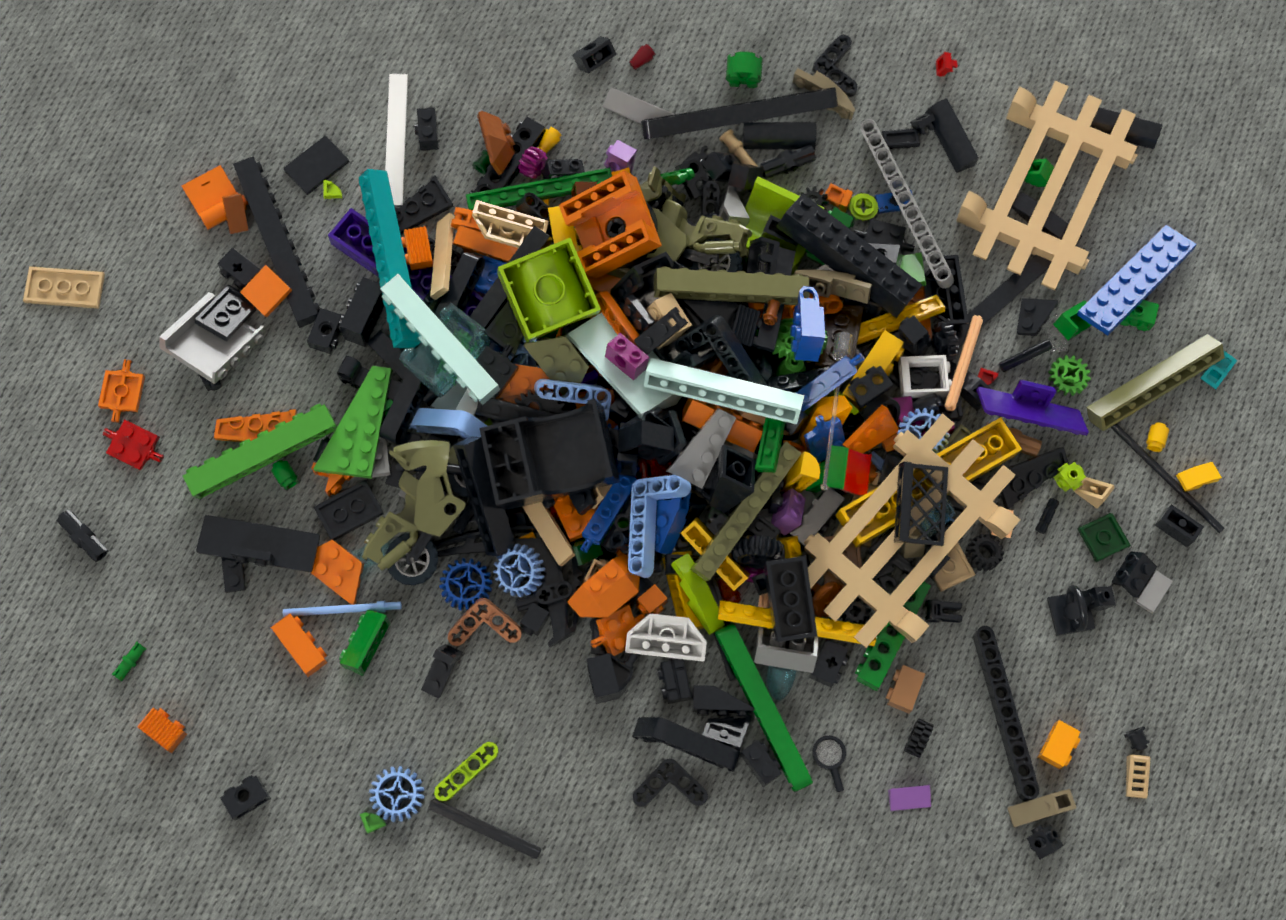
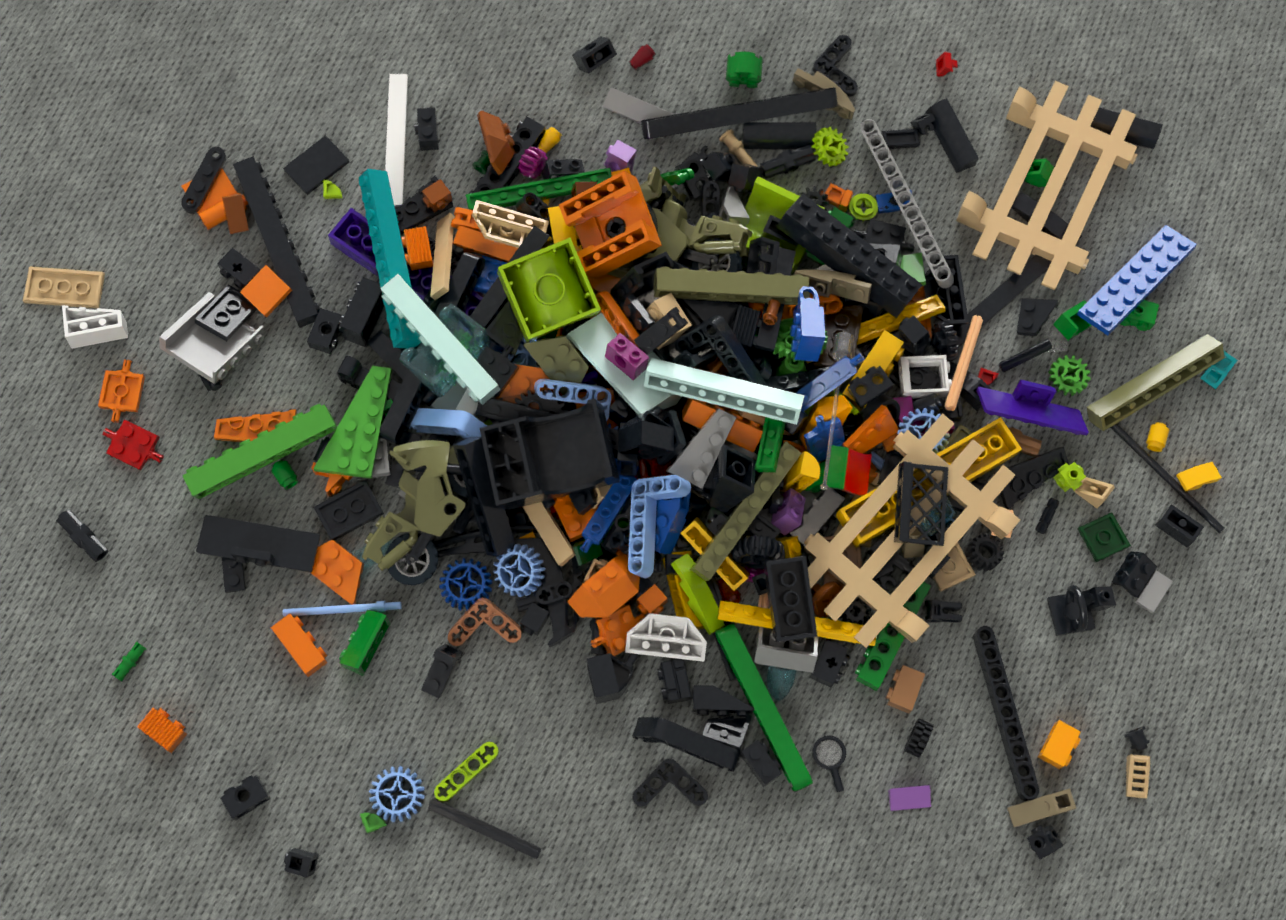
none -> white wedge [62,305,128,349]
none -> black plate [181,147,226,214]
none -> black brick [284,848,319,878]
none -> dark orange brick [422,179,452,212]
none -> lime gear [812,127,849,167]

